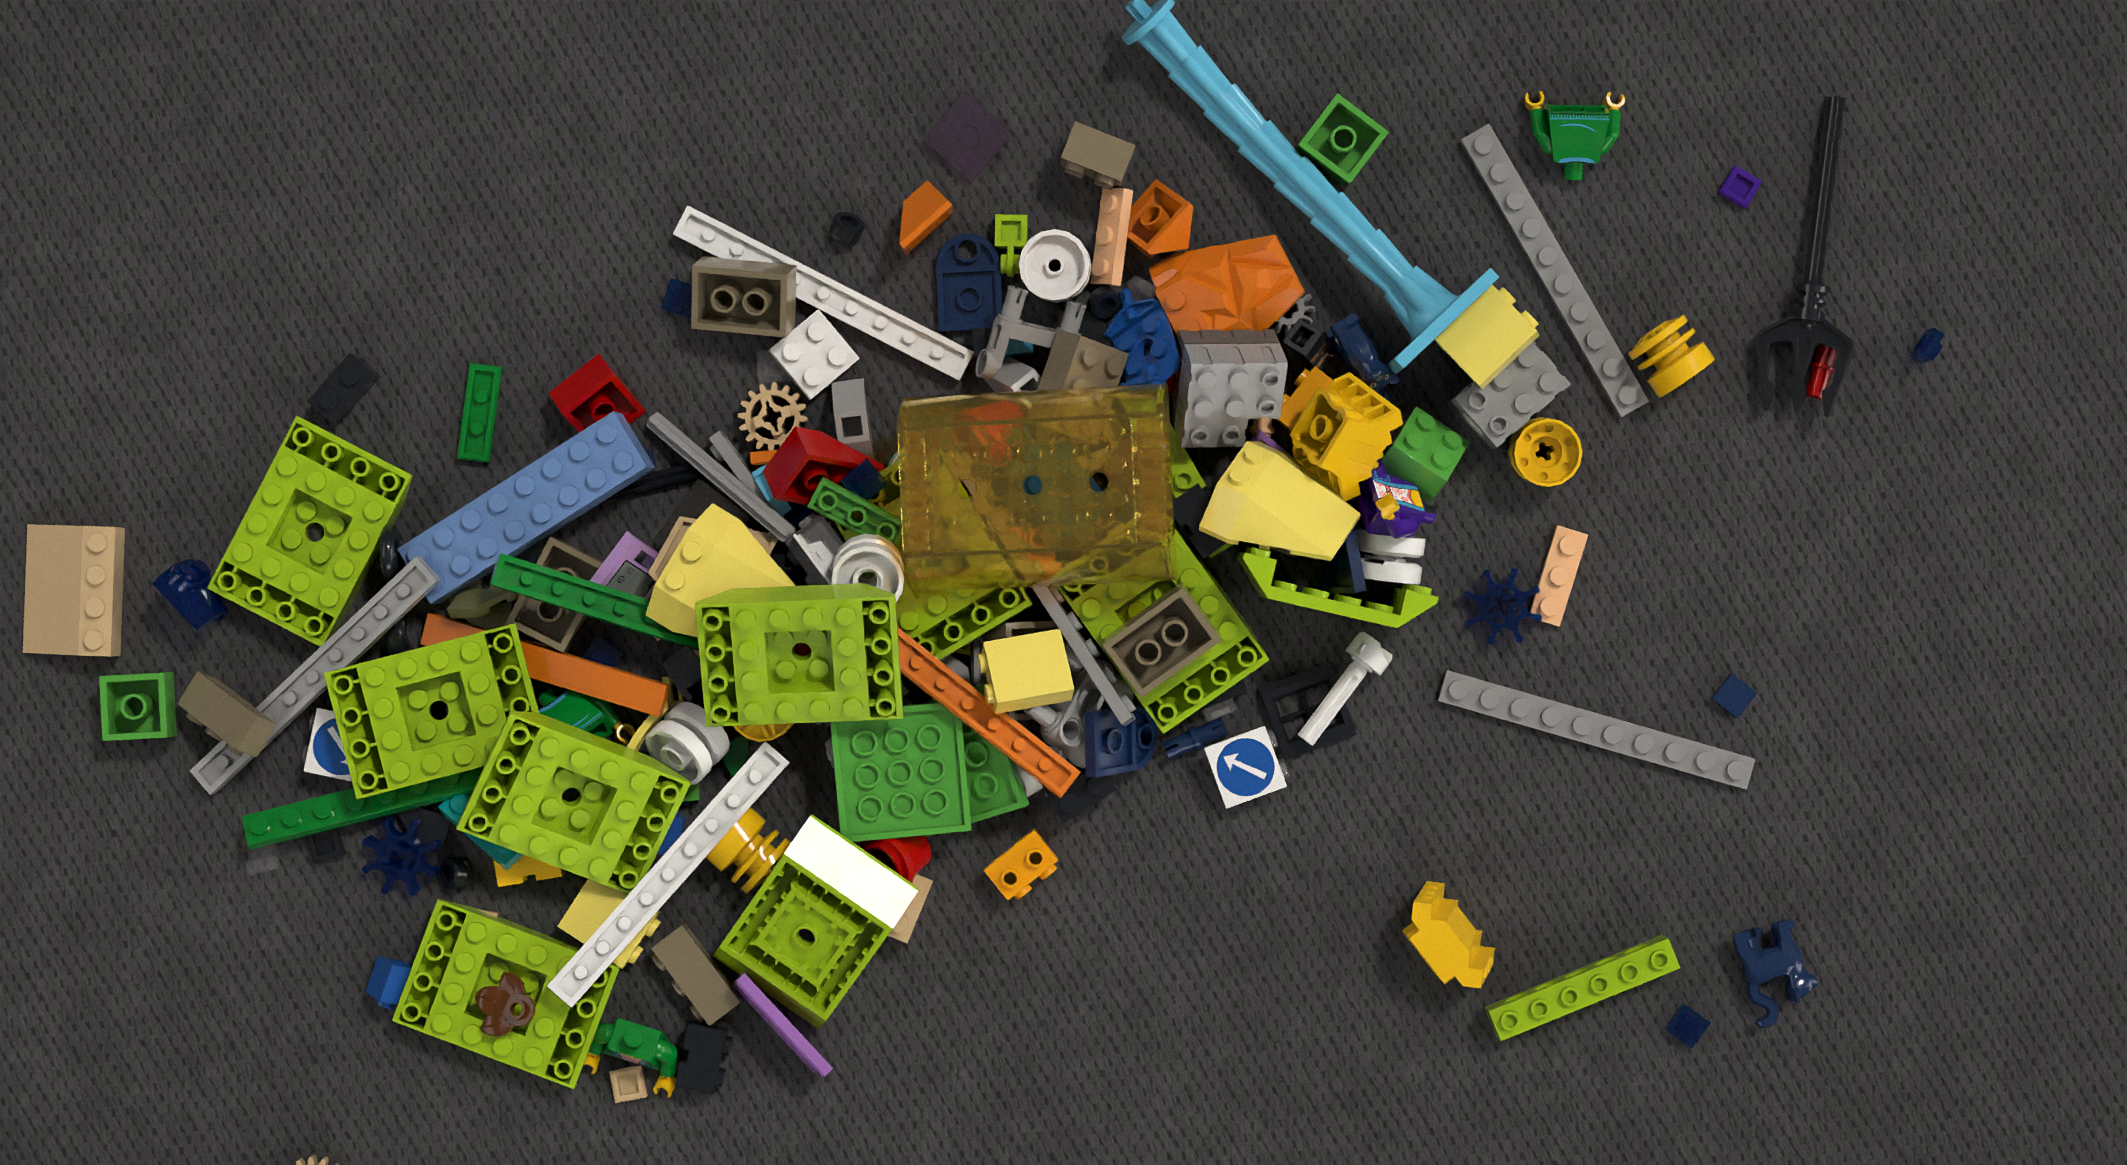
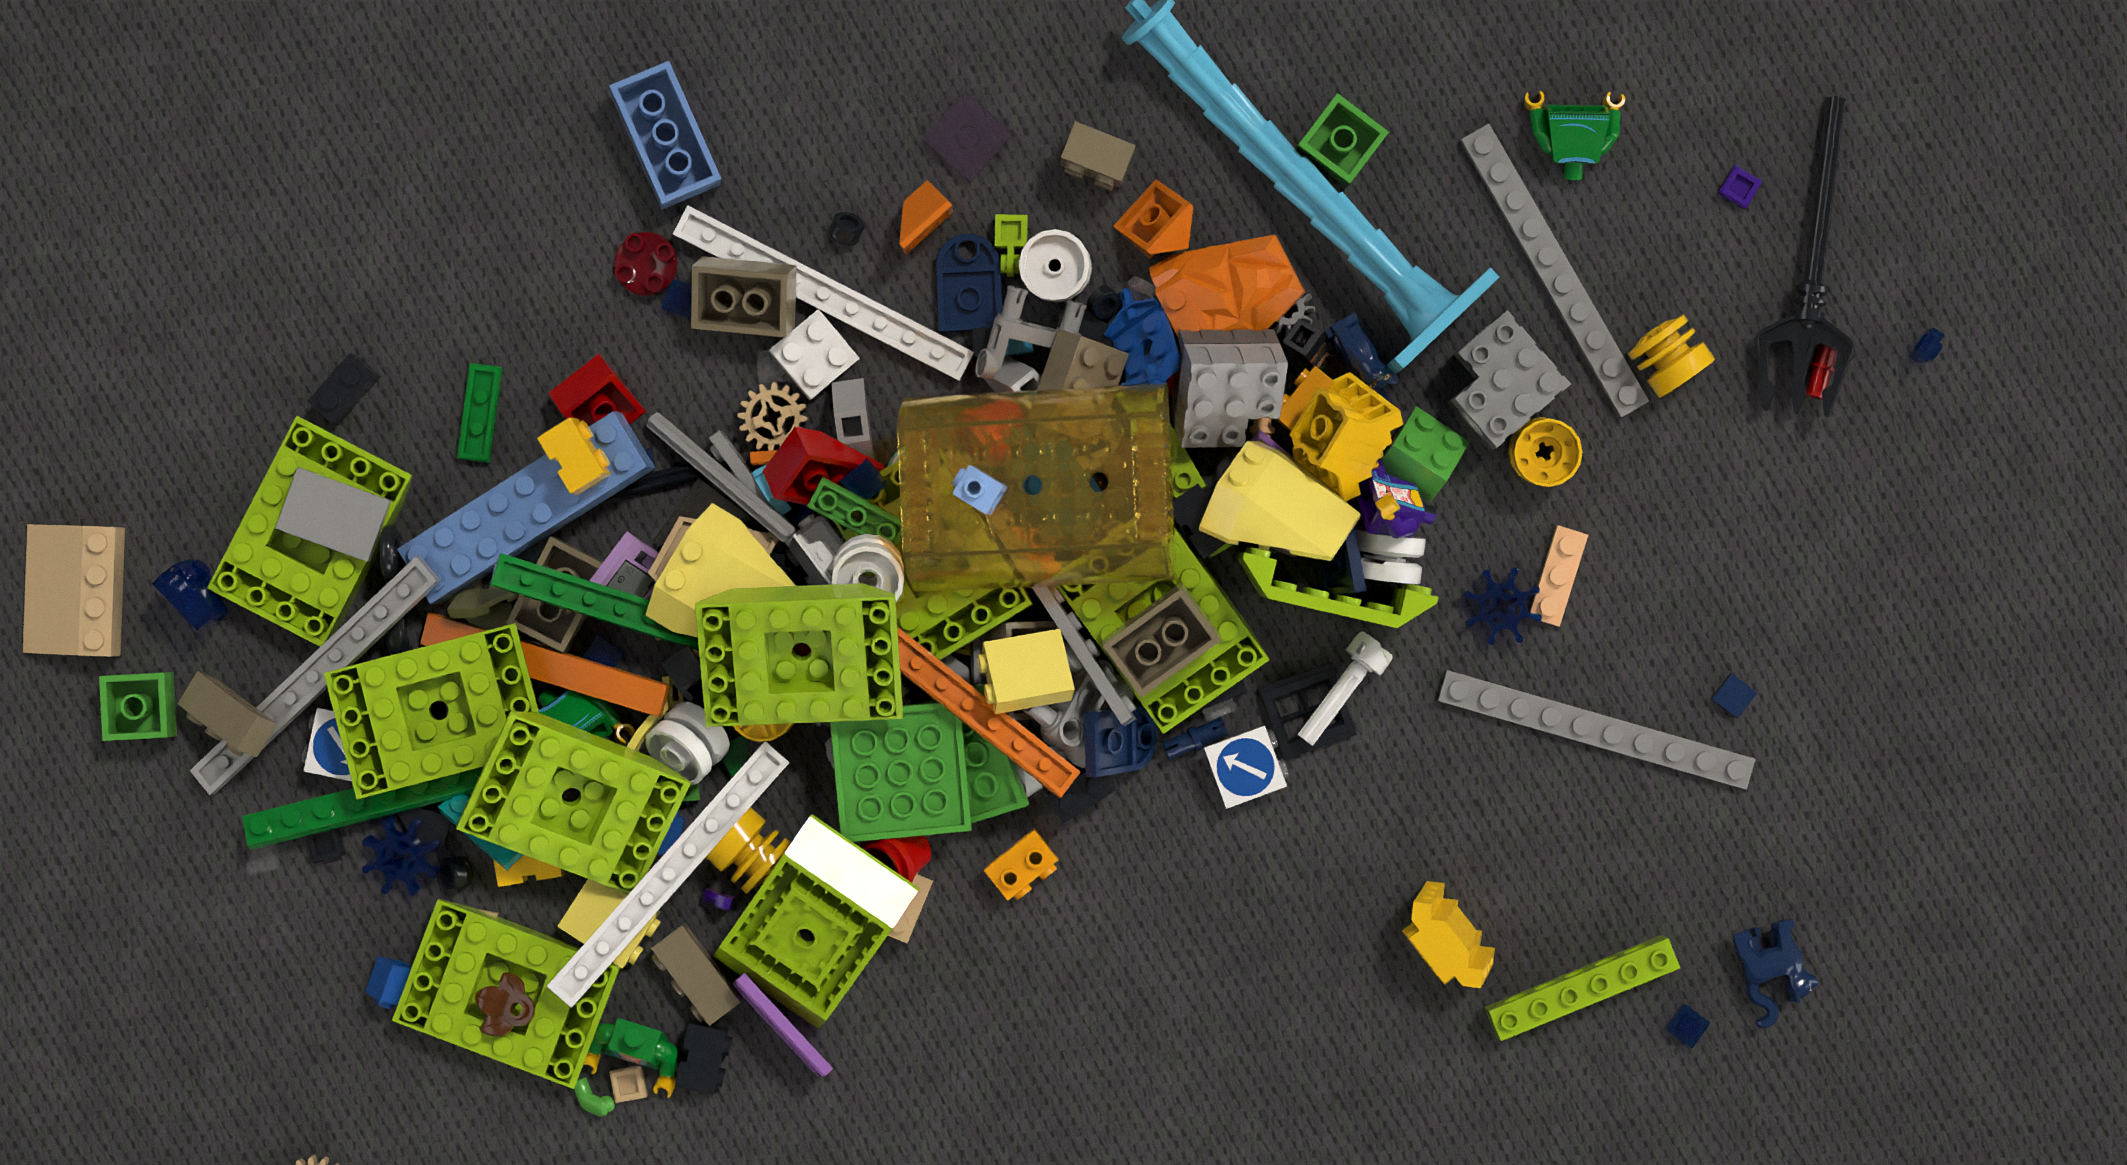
light nougat plate [1090,188,1133,286] -> none
light yellow brick [1435,285,1539,390] -> none
none -> light grey tile [275,467,391,562]
none -> yellow brick [537,417,611,495]
none -> bright green arm [574,1077,615,1117]
none -> medium blue brick [609,61,721,210]
none -> dark red dish [614,232,678,296]
none -> dark purple tile [701,887,735,911]
none -> light blue brick [952,465,1008,515]

